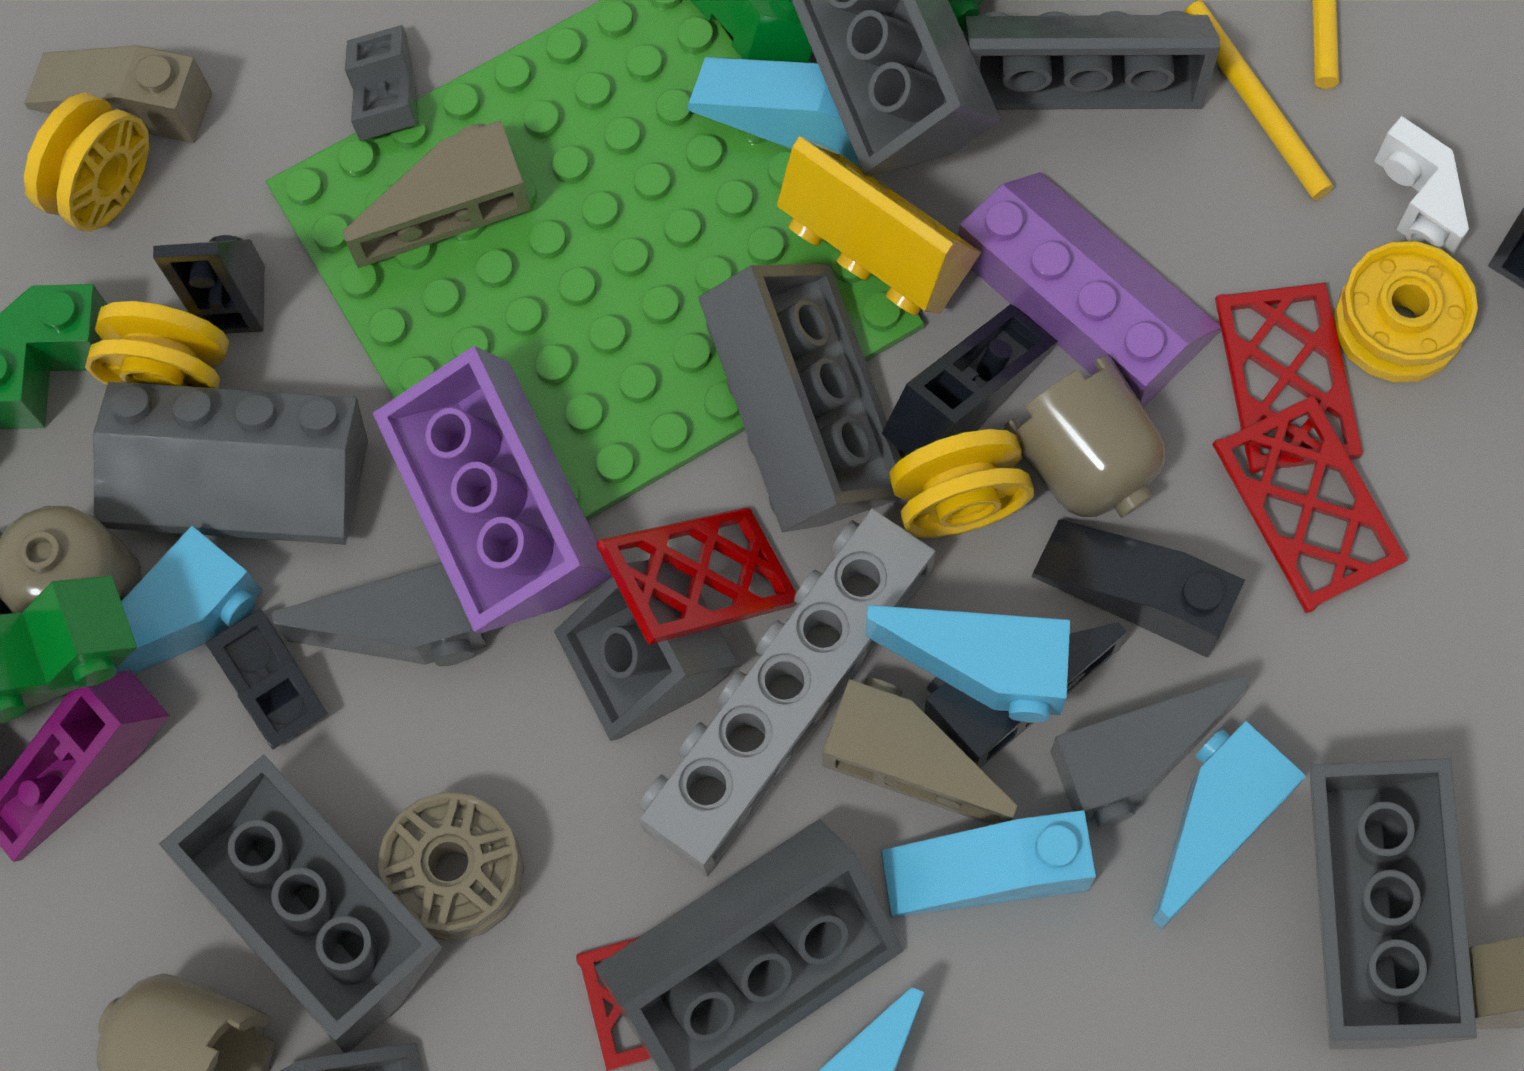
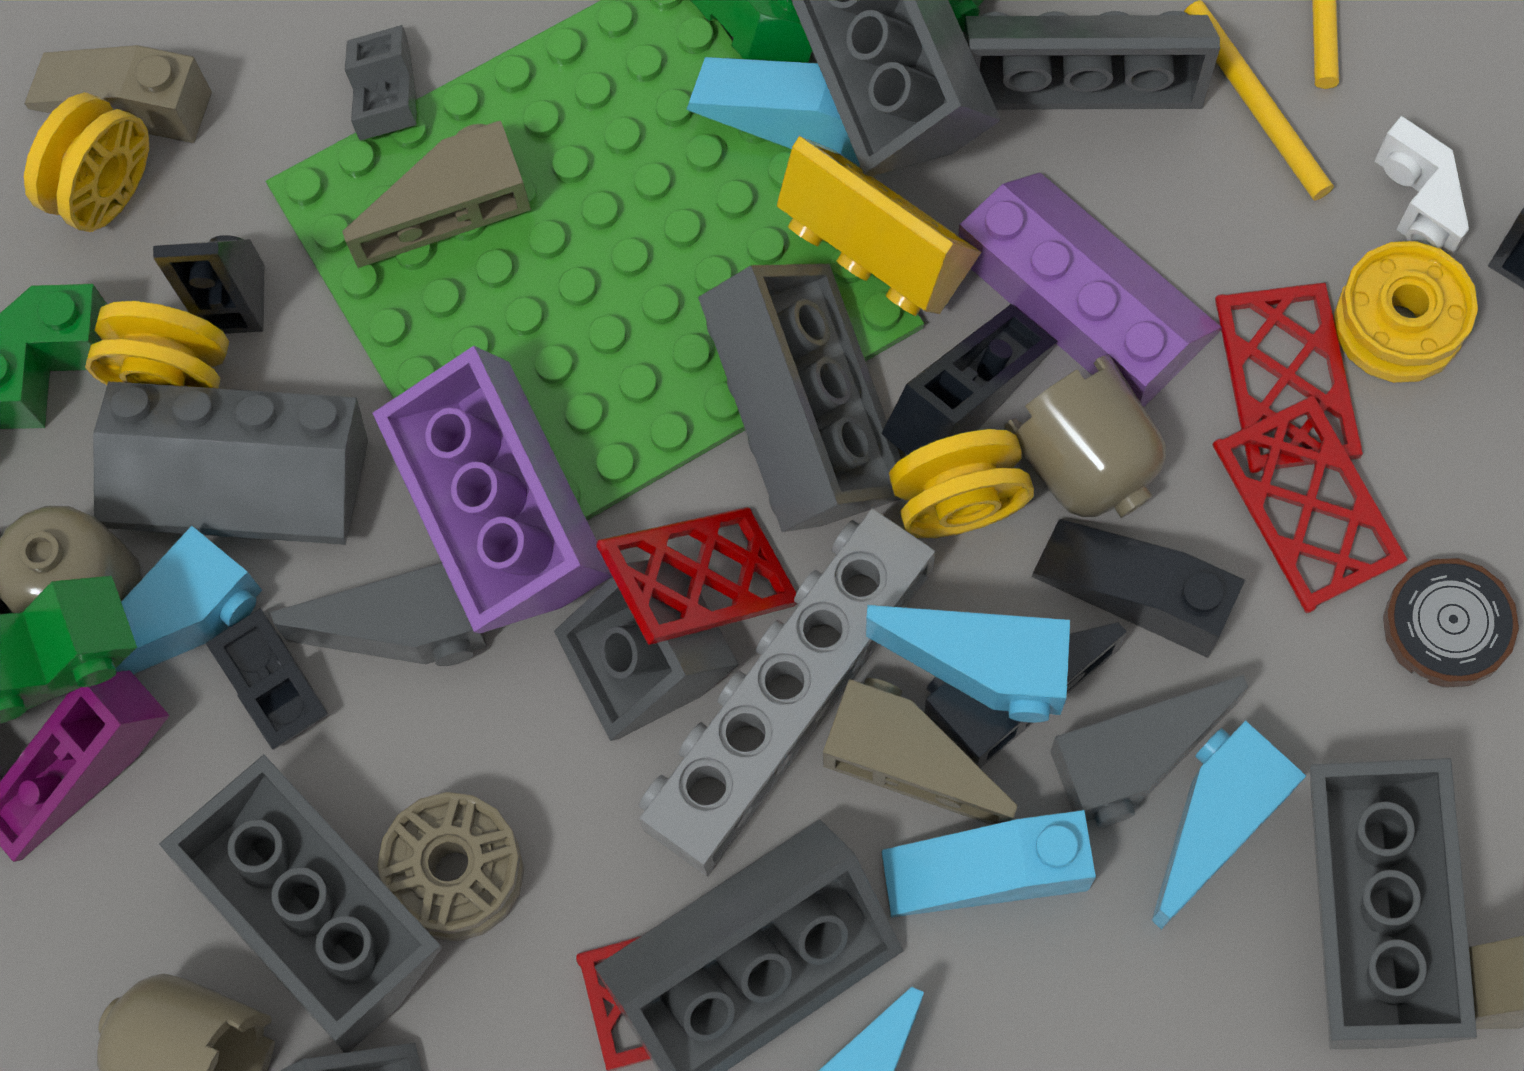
none -> tile [1383,558,1519,687]

